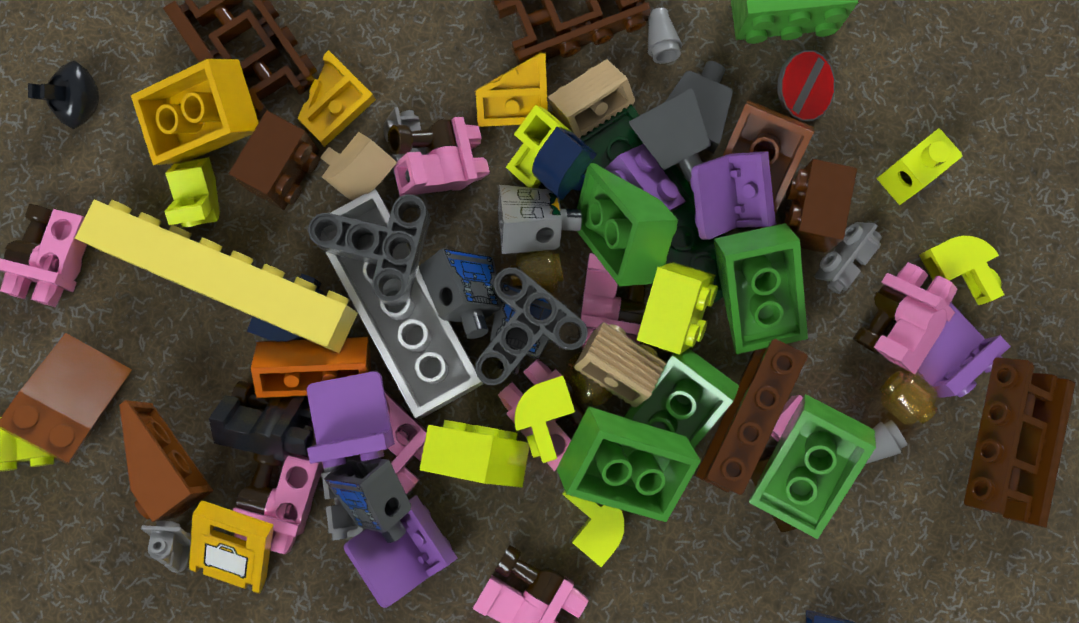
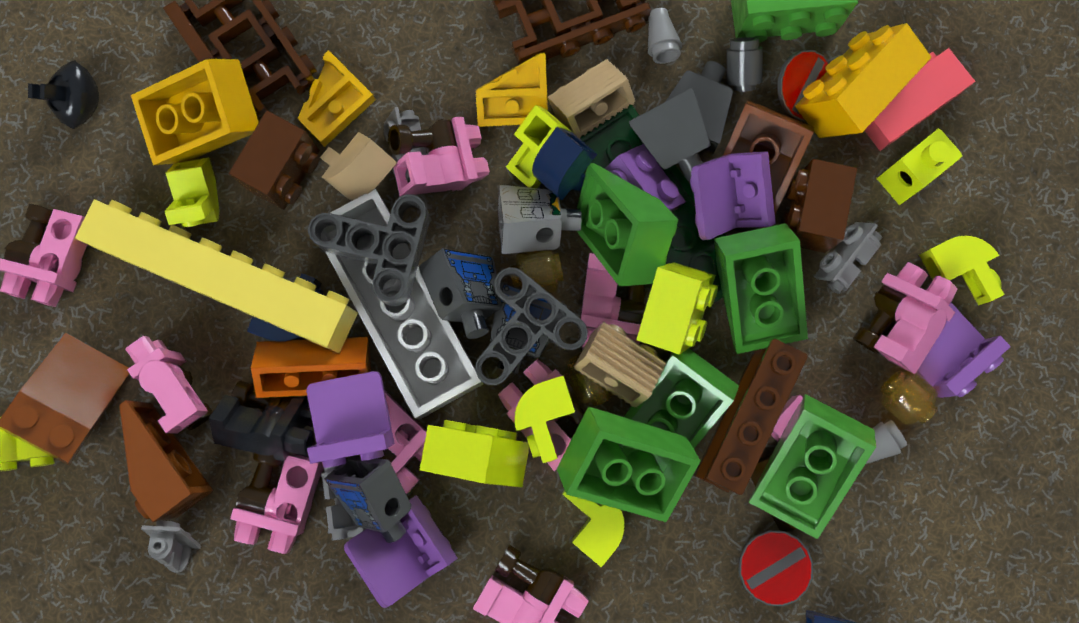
yellow container [189,500,274,594] -> none
reddish brown fence [964,357,1076,528] -> none
none -> bright pink hips [126,336,213,434]
none -> dark grey brick [726,37,763,92]
none -> red piece [738,530,813,606]
none -> yellow brick [795,23,931,138]
none -> coral brick [864,48,976,151]

